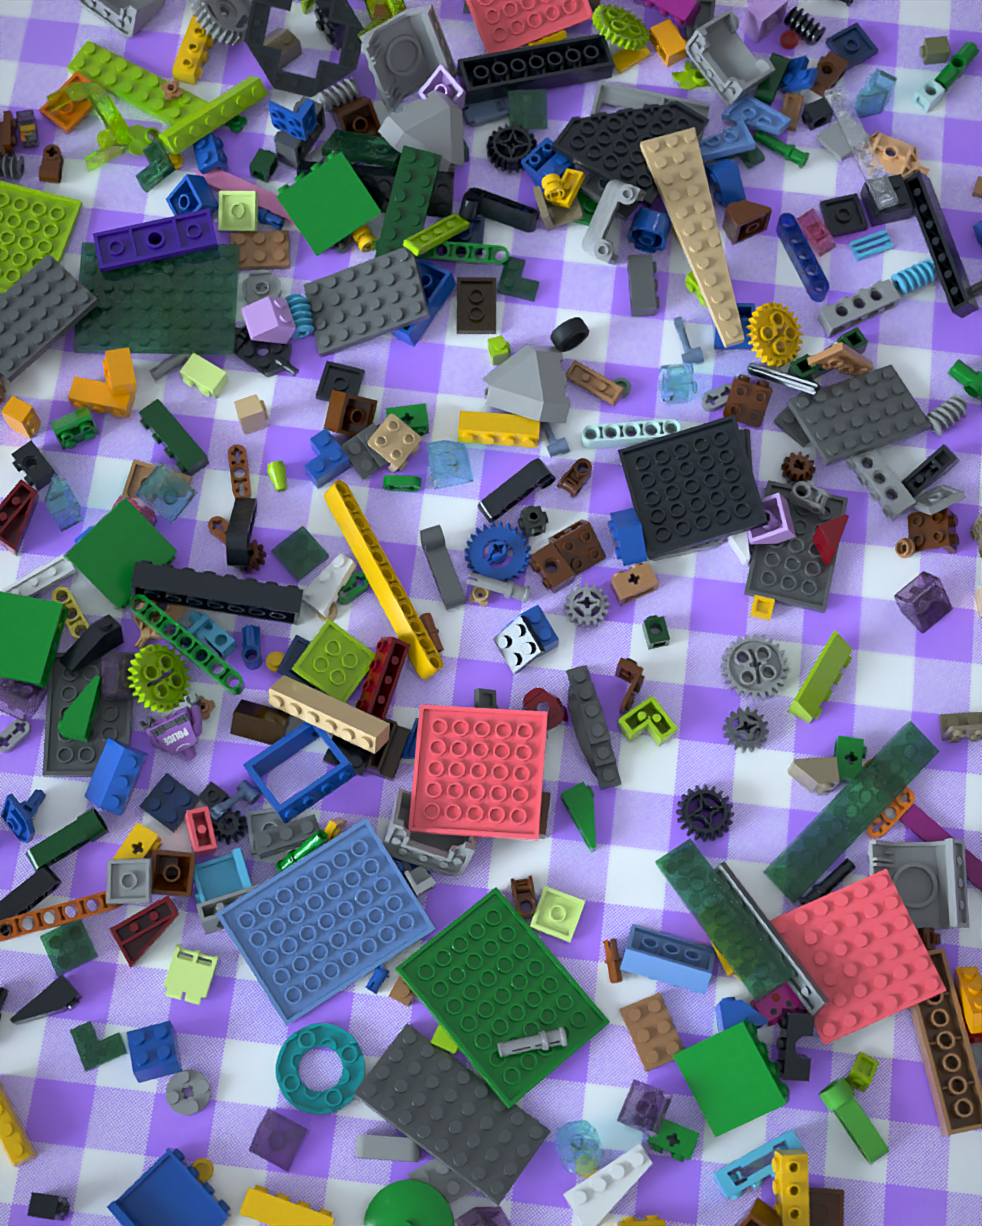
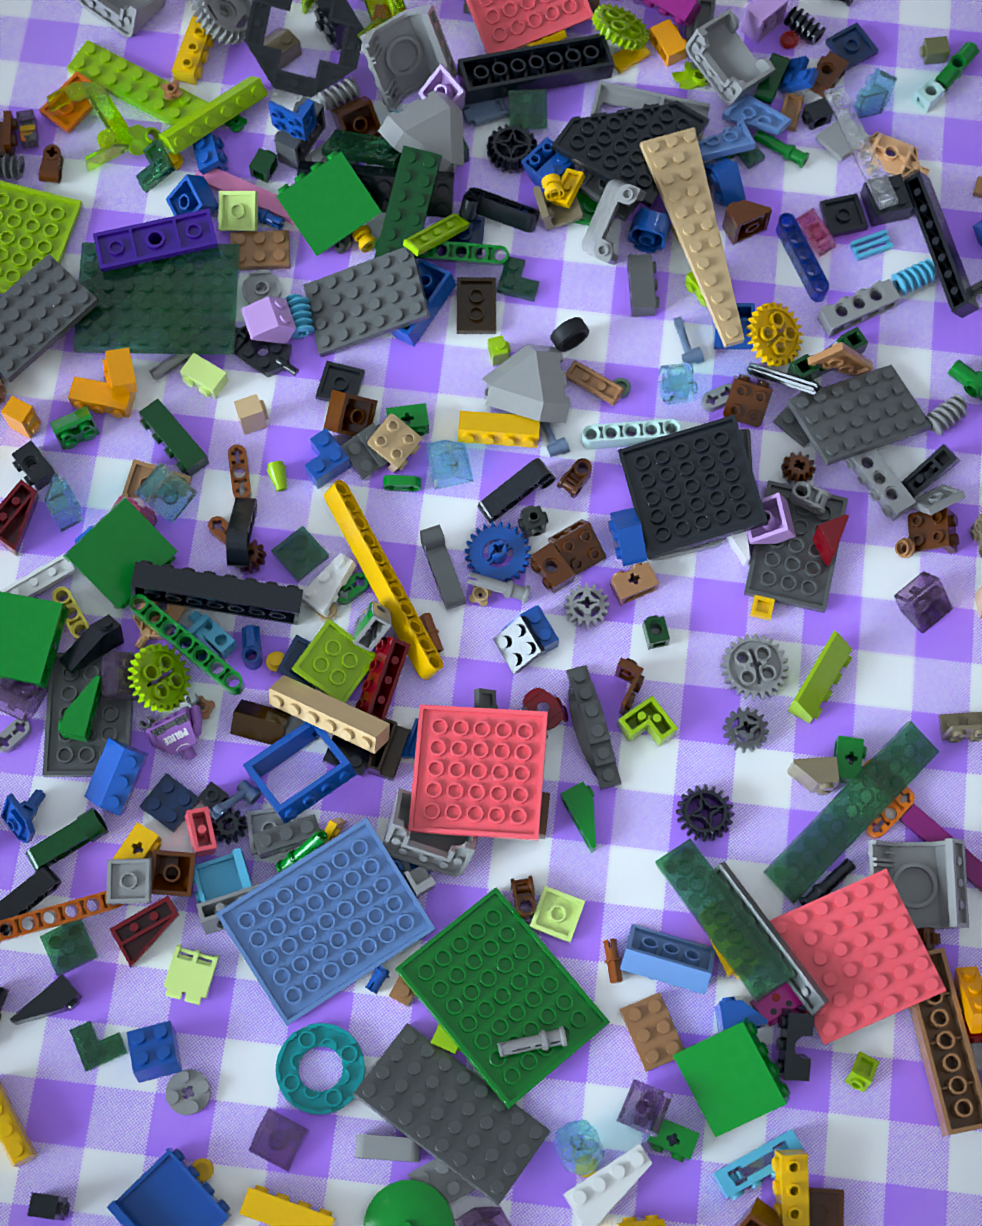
bright green beam [818,1077,889,1165] -> none
none -> light grey torso [353,601,392,652]

